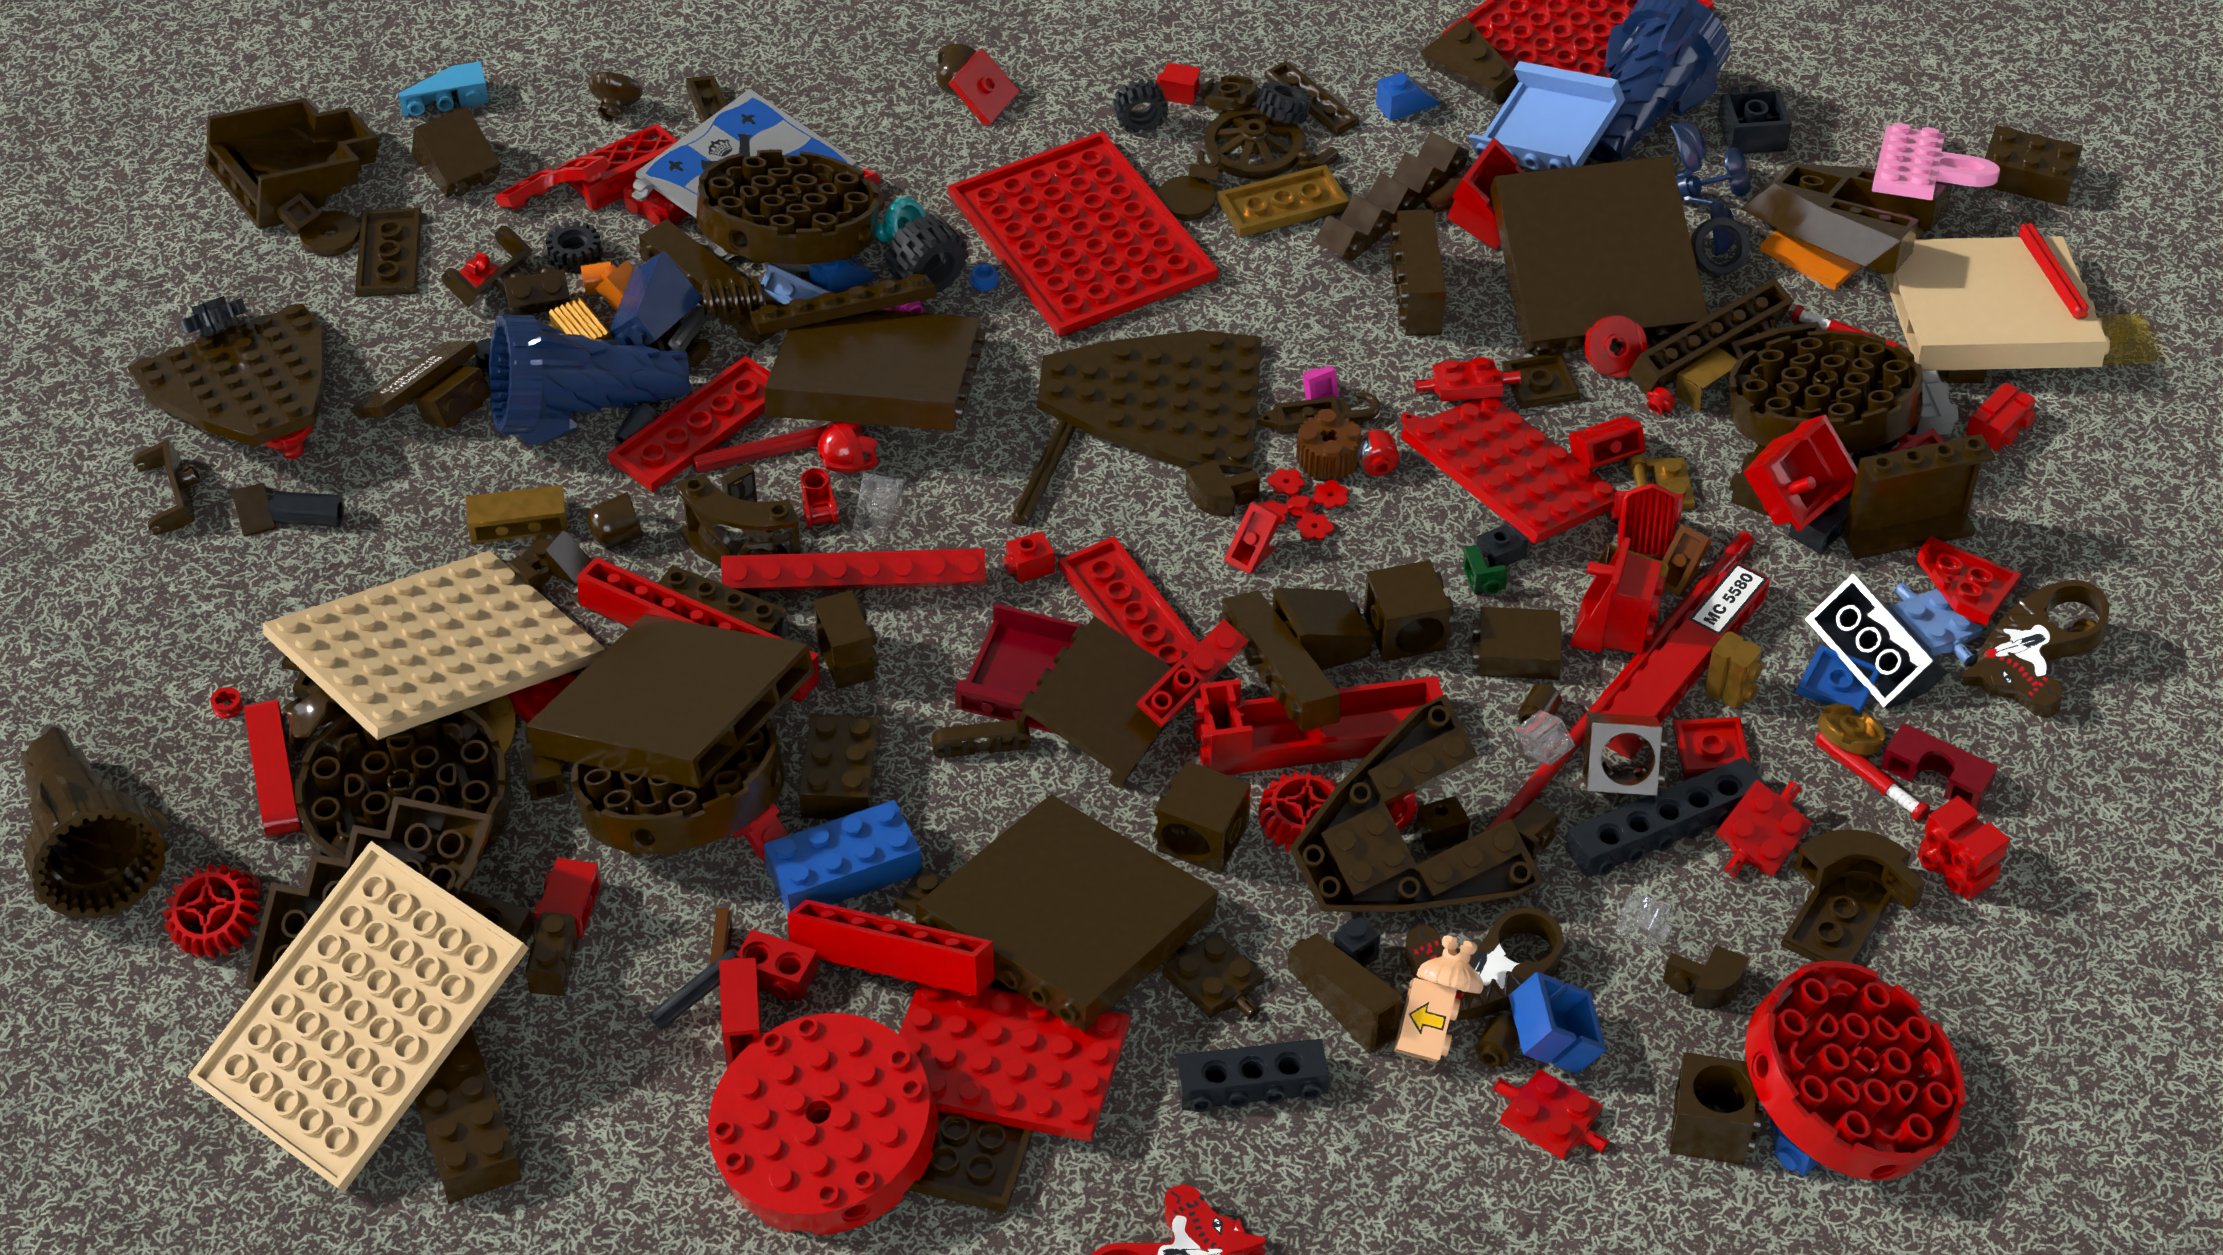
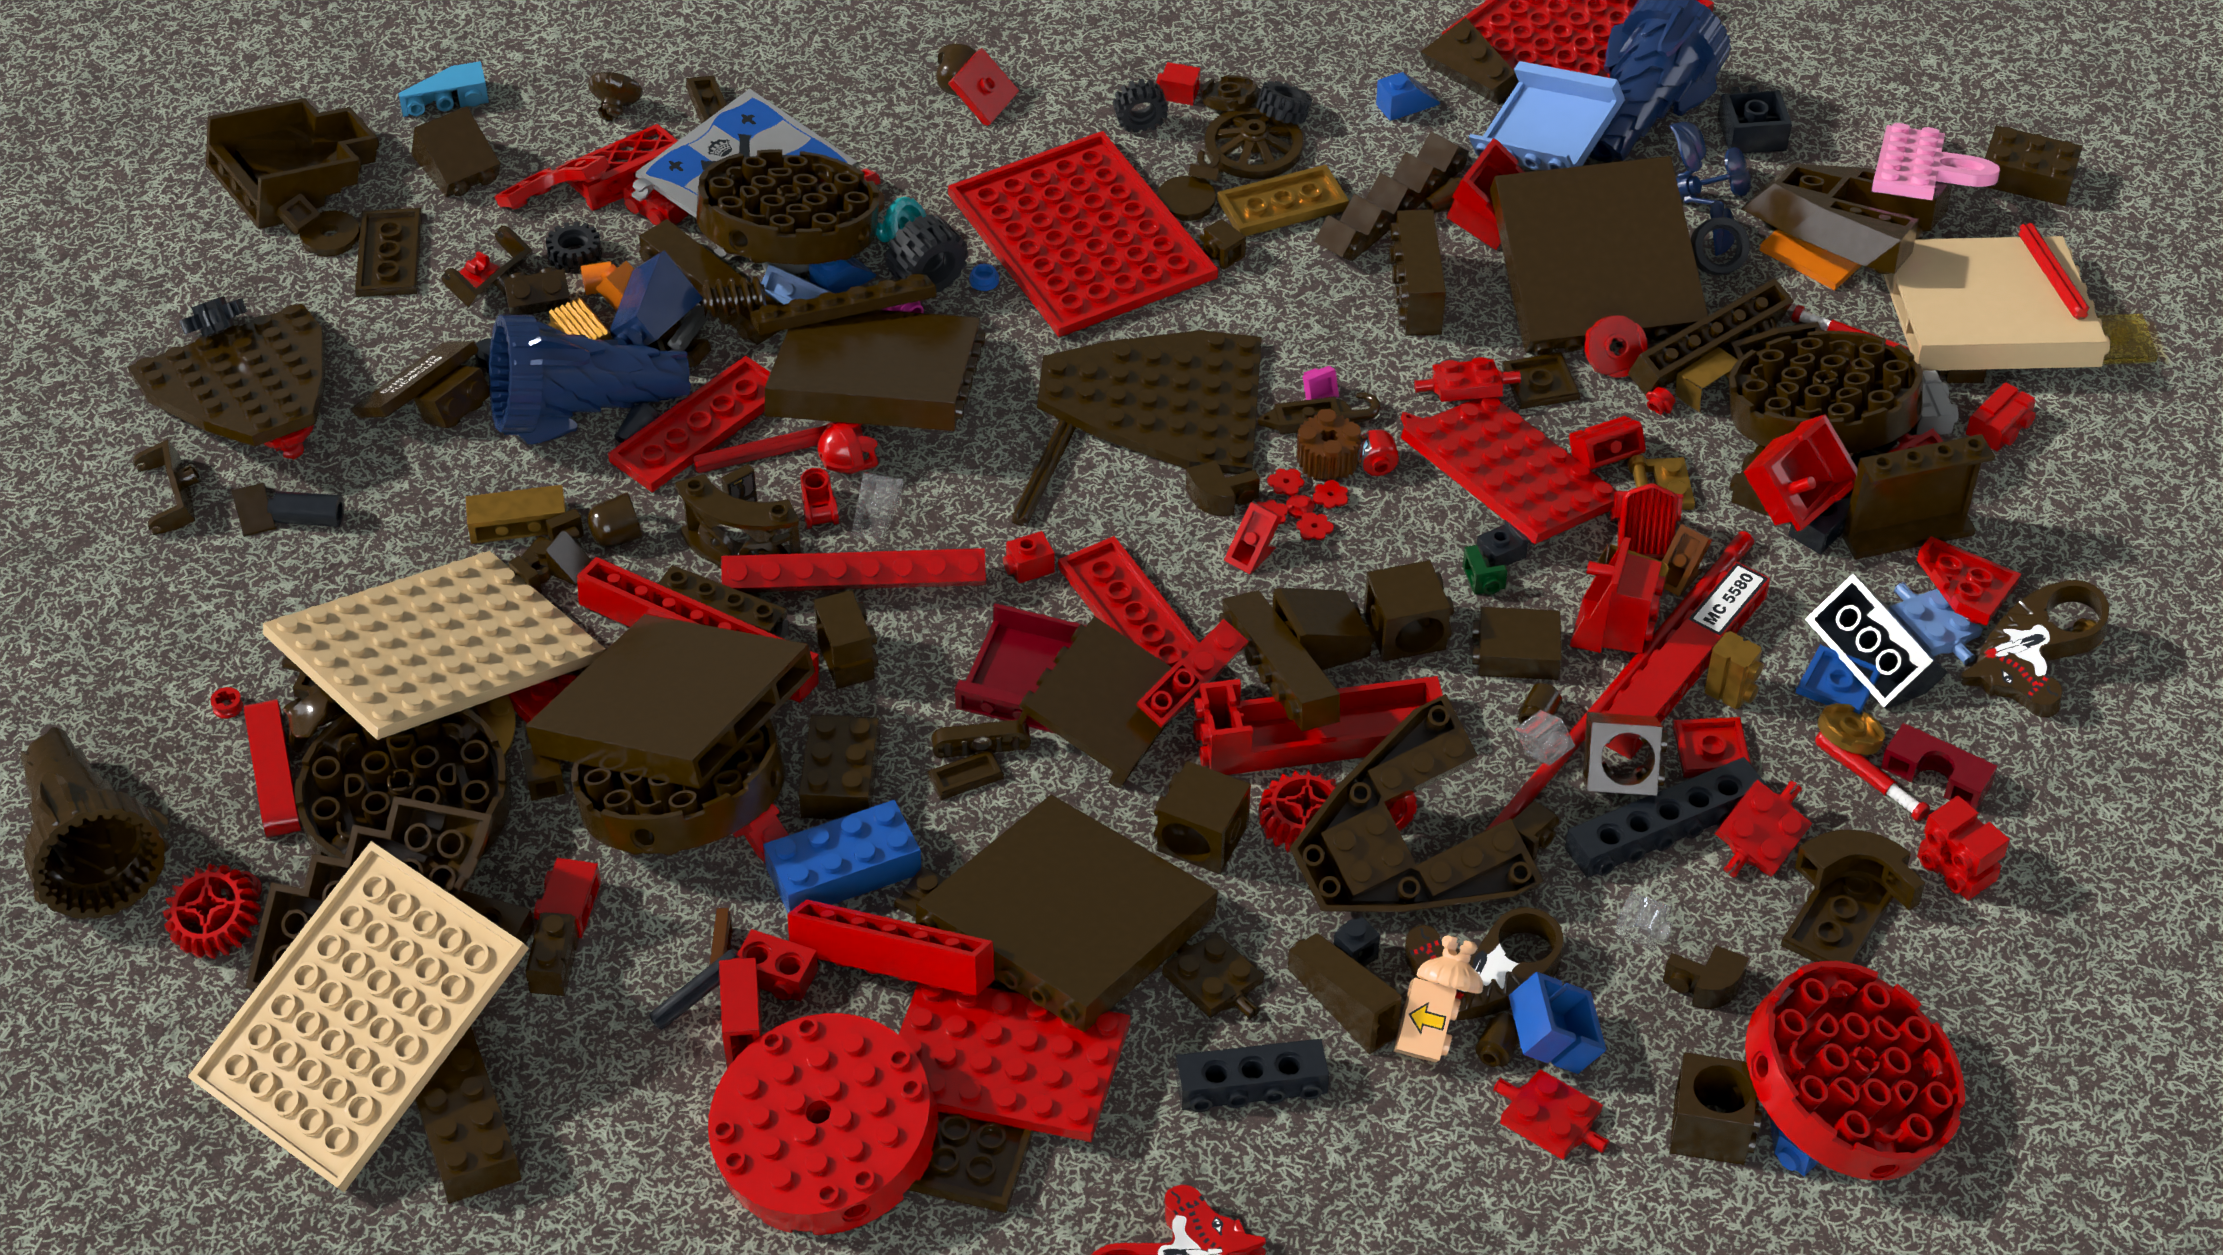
dark brown tile [1264,60,1359,136] -> none
dark brown arm [1296,147,1339,169] -> none
dark brown brick [1413,795,1470,852] -> none
none -> dark brown tile [546,508,584,548]
none -> dark brown tile [927,749,1004,800]
none -> dark brown brick [1200,219,1246,270]

